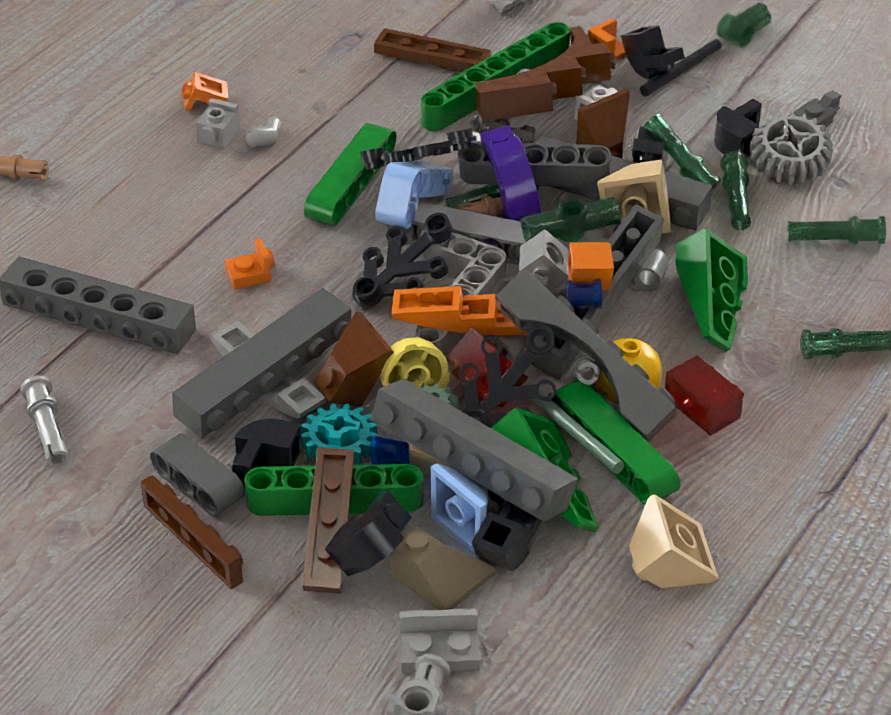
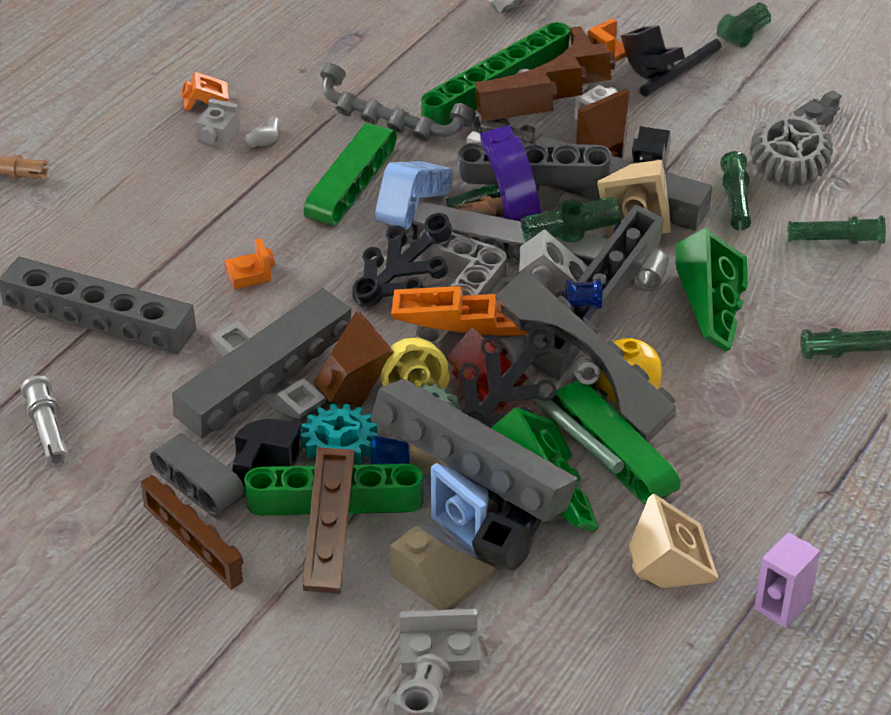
black brick [325,490,411,576] -> none
black plant [360,128,477,170] -> none
reddish brown plate [374,28,491,71] -> none
orange panel [567,242,614,290] -> none
clear green pin [644,113,721,190] -> none
clear red brick [664,355,744,435] -> none
black brick [714,99,762,163] -> none
none -> dark grey bar [320,63,476,141]
none -> lavender brick [754,532,820,628]

